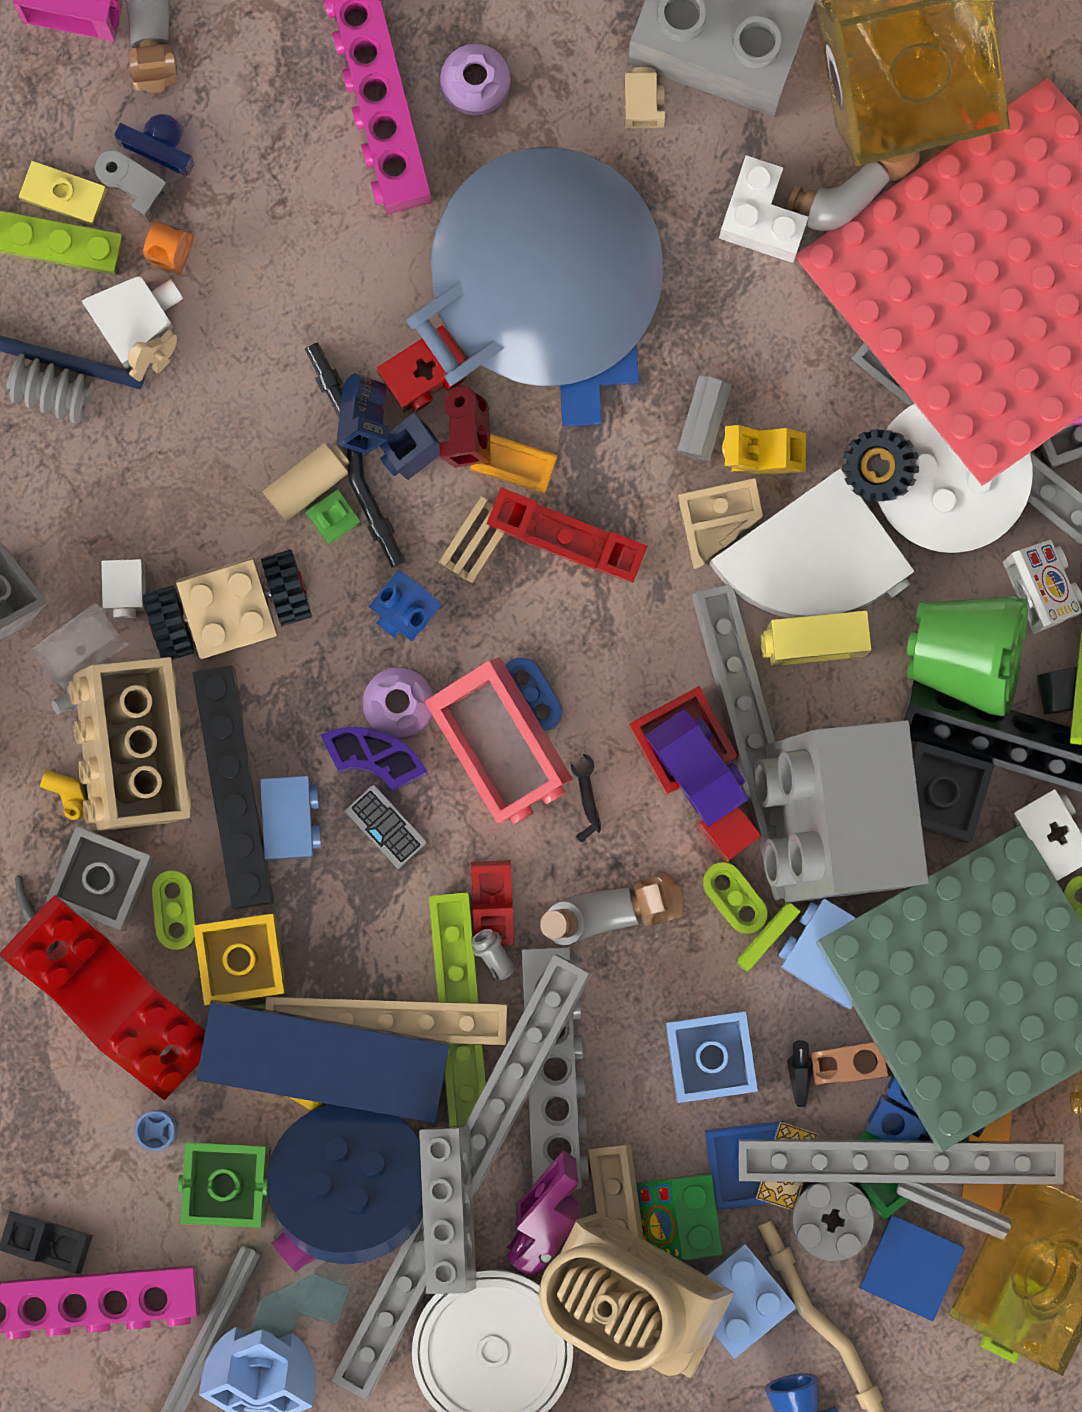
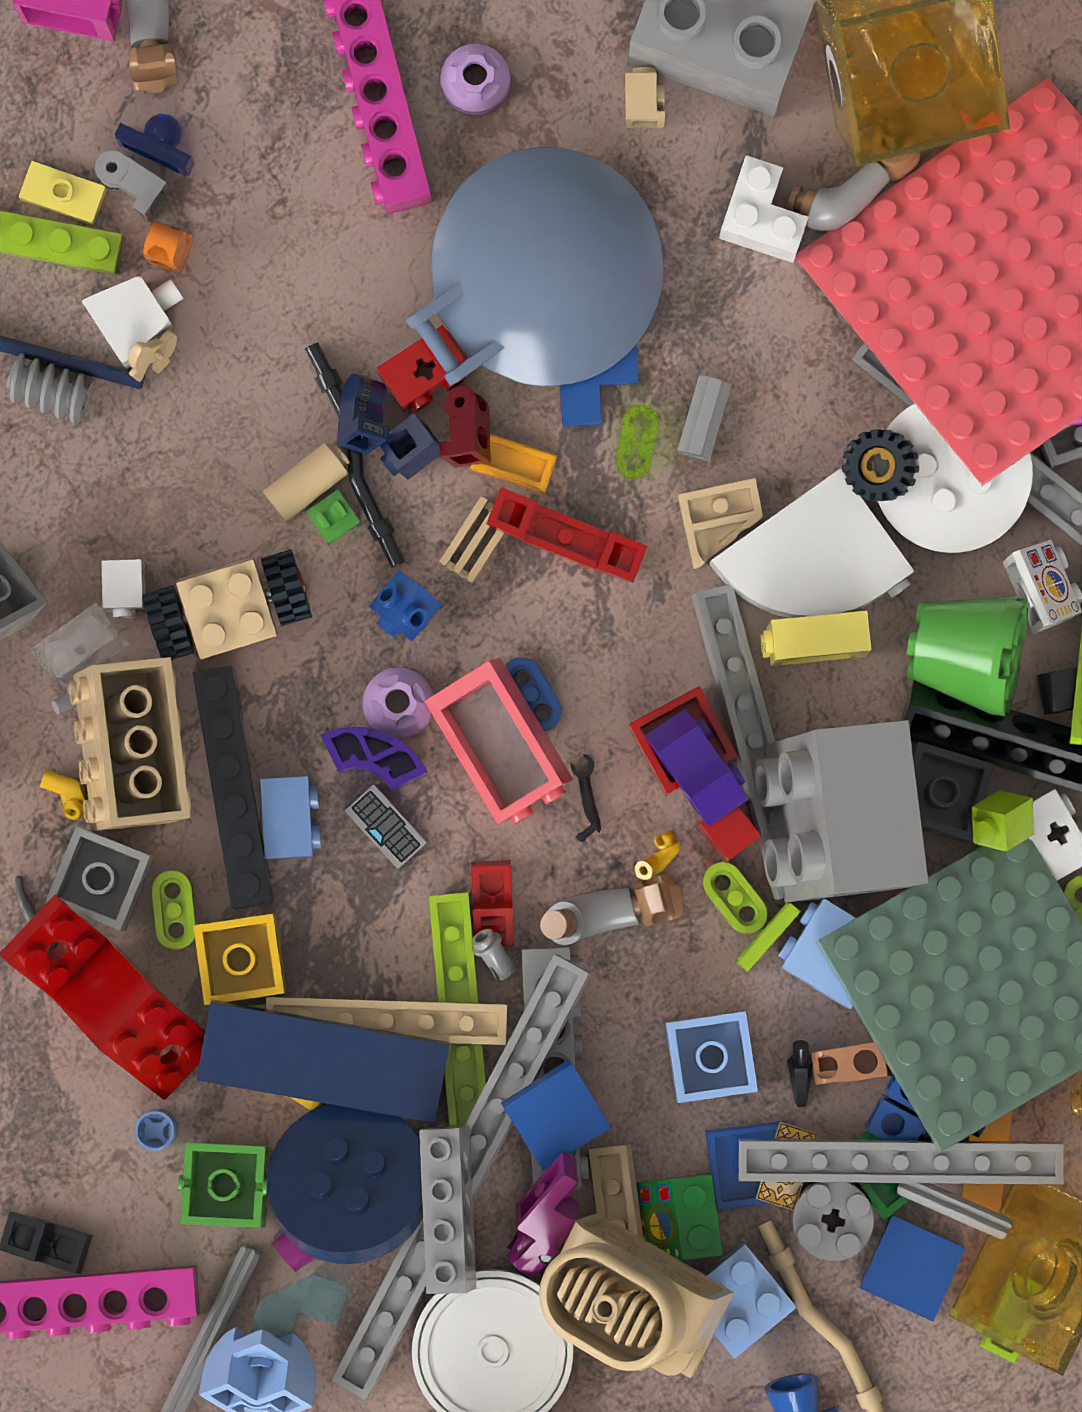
yellow brick [722,425,806,474] -> none
none -> blue tile [501,1060,611,1171]
none -> clear neon green beam [616,405,658,480]
none -> yellow arm [635,831,680,880]
none -> lime brick [972,790,1034,852]

